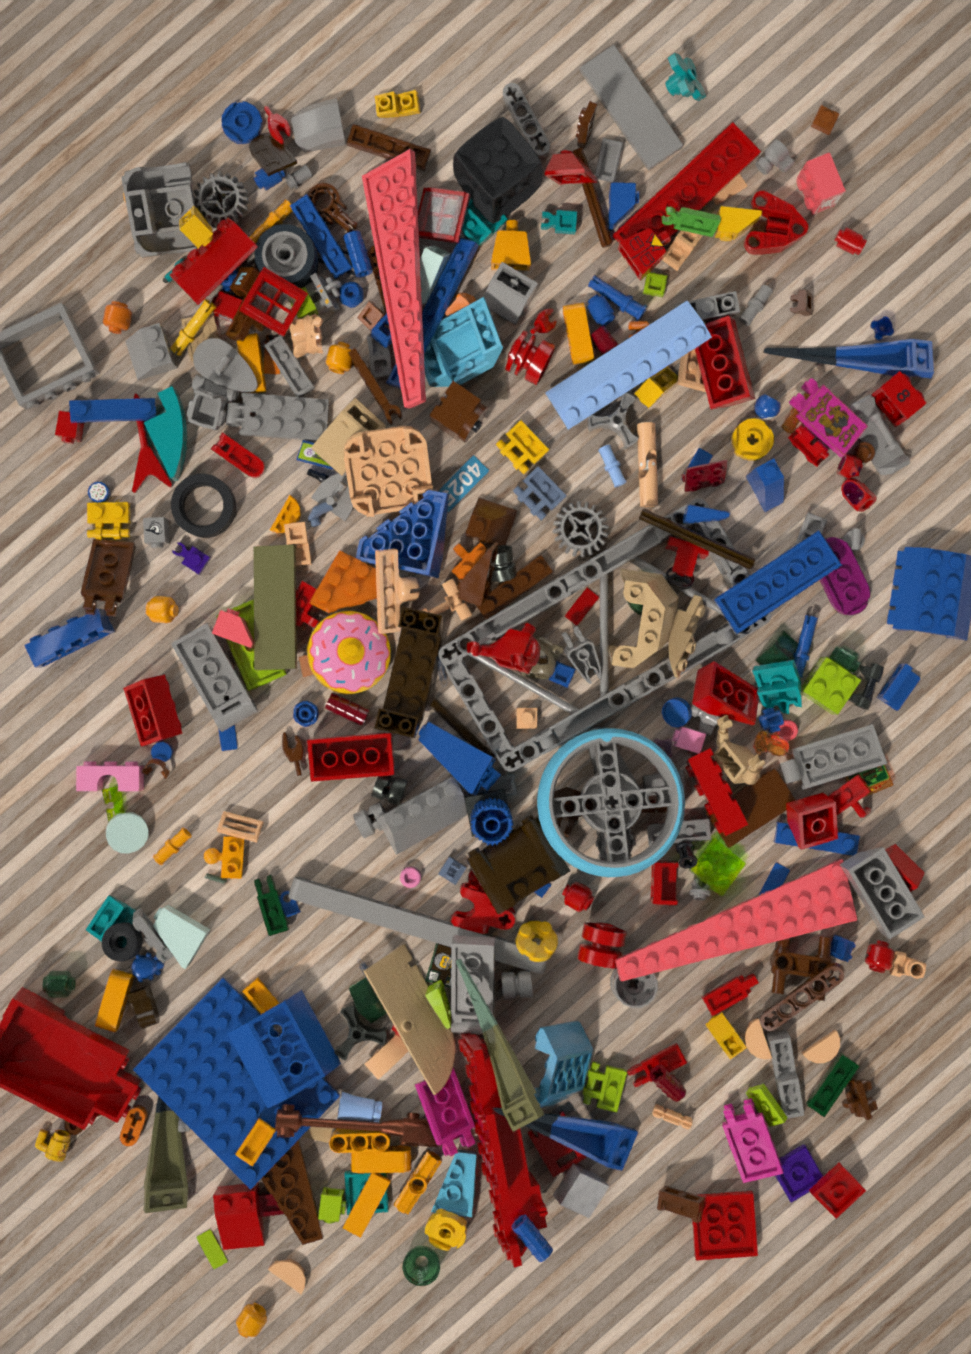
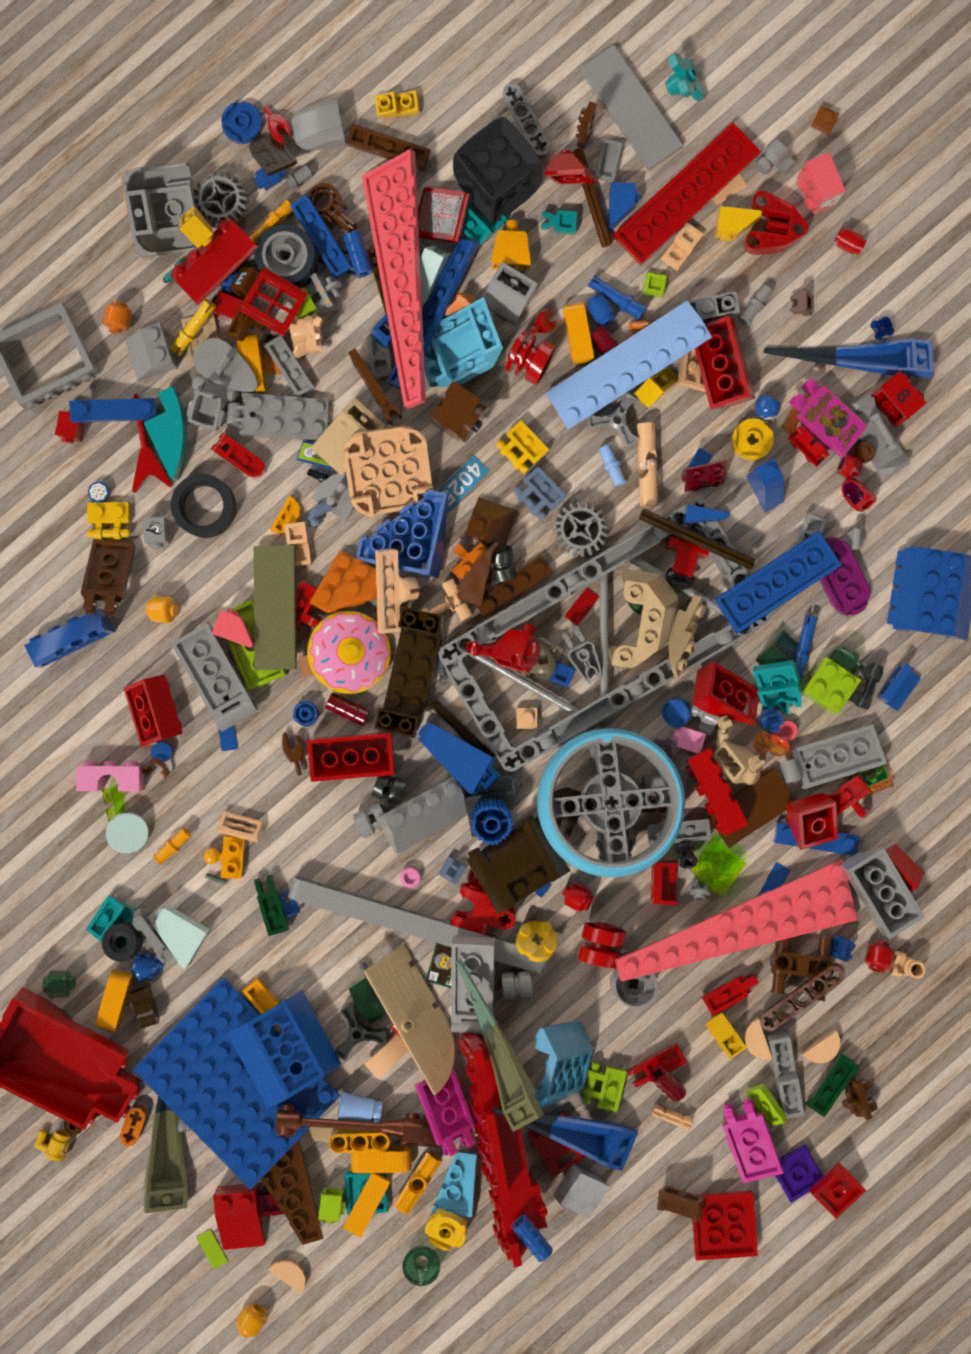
dark purple plate [172,542,211,575] -> none
light orange tile [235,1118,276,1167] -> none
light orange head [325,342,352,375] -> none
blue plate [339,282,364,308] -> none
plate [357,301,385,331] -> none
lime slope [425,980,451,1029] -> none
red torso [618,228,671,281] -> none
bright green plate [662,207,721,237] -> none

